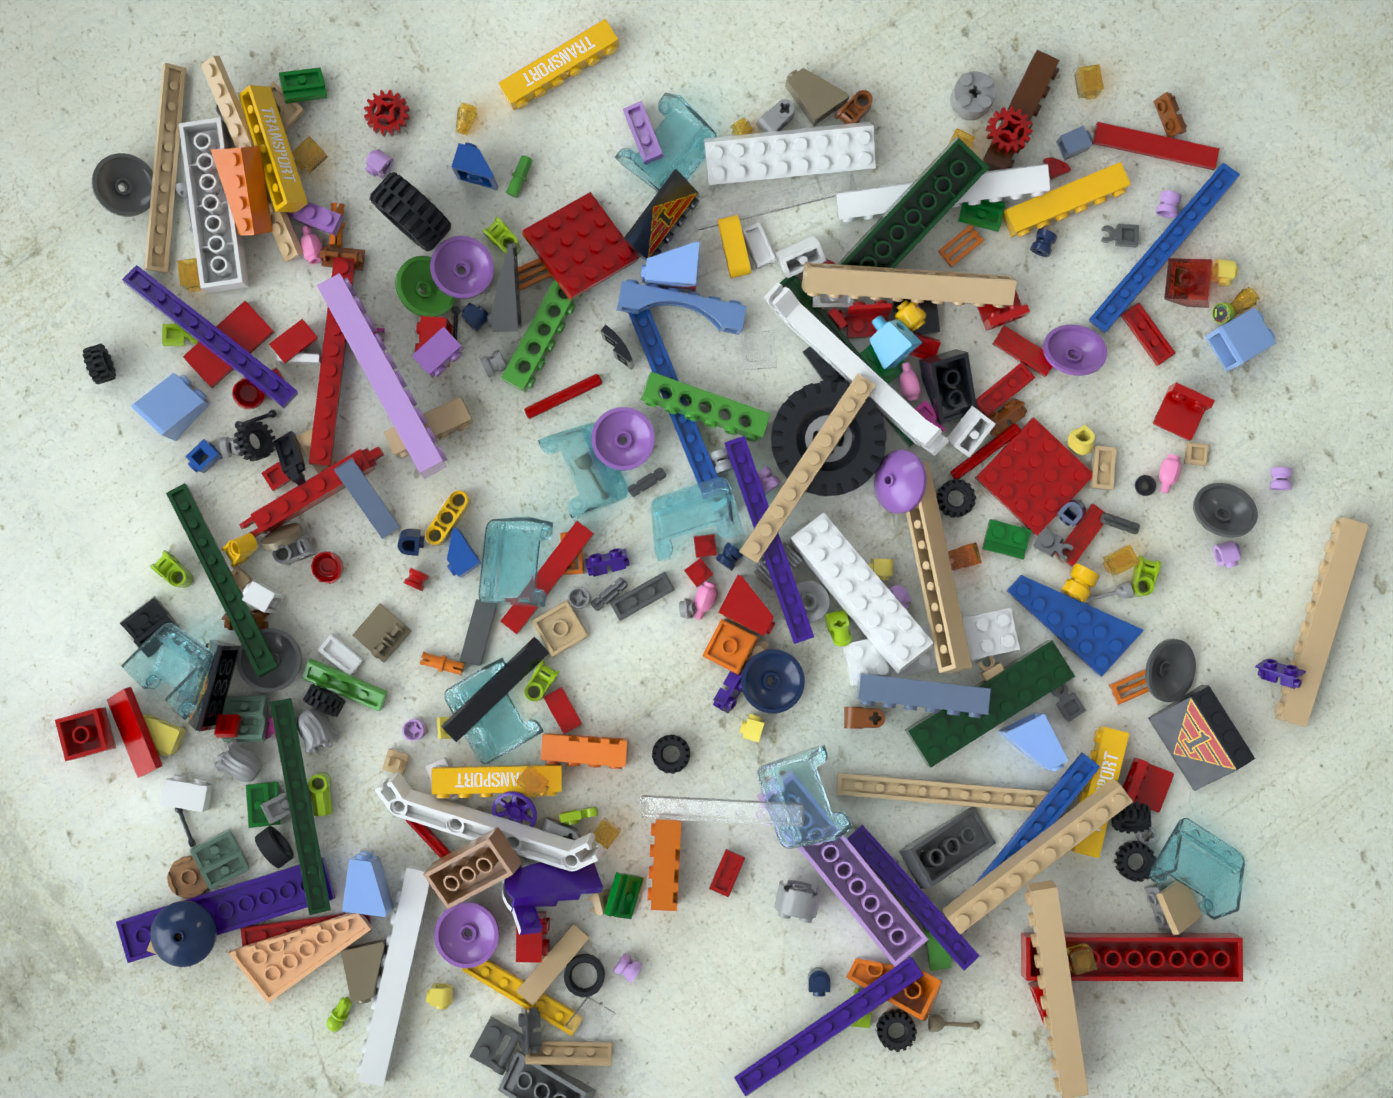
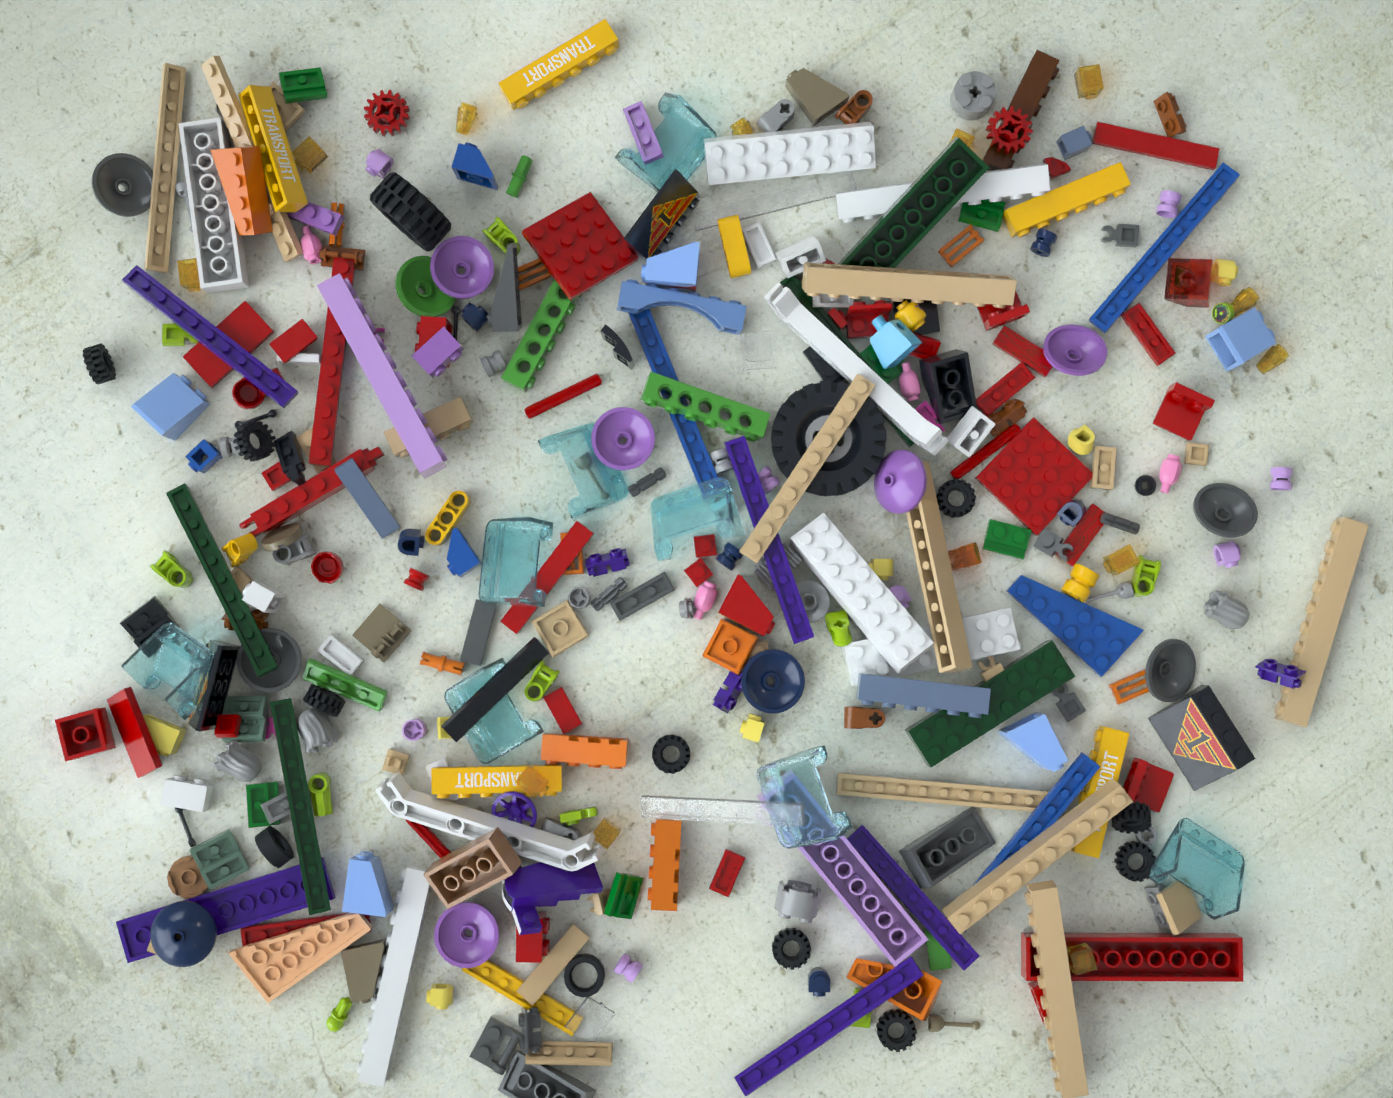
none -> black tyre [772,928,811,970]
none -> light grey piece [1203,590,1250,629]
none -> clear yellow cone [1256,344,1289,374]

